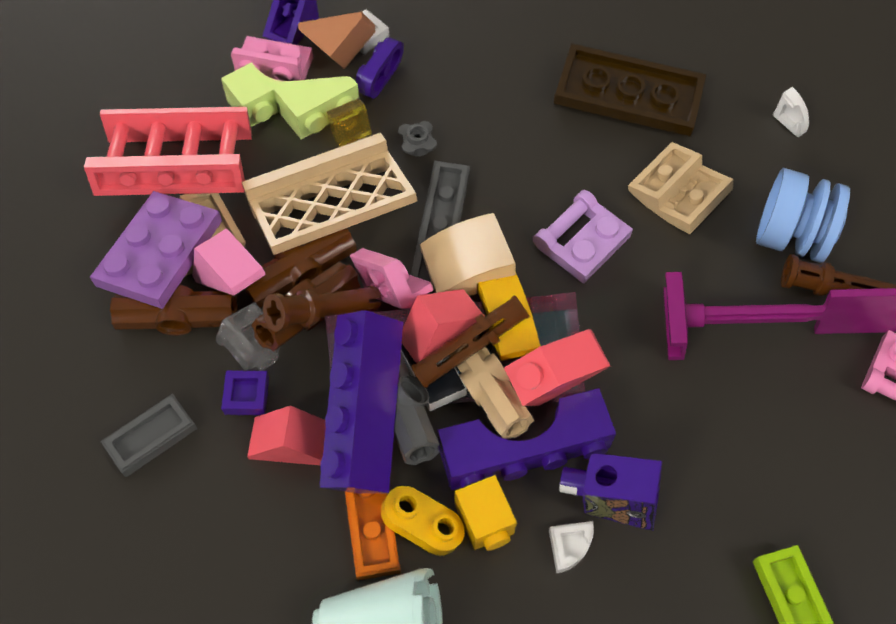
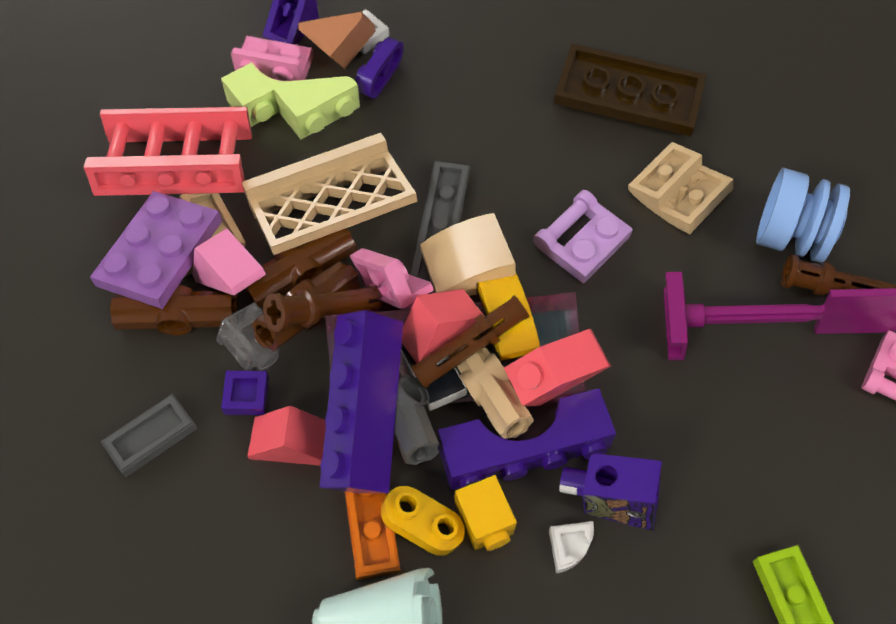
clear yellow plate [327,98,372,147] -> none
dark grey plate [398,121,437,157] -> none
white tile [773,87,809,137] -> none

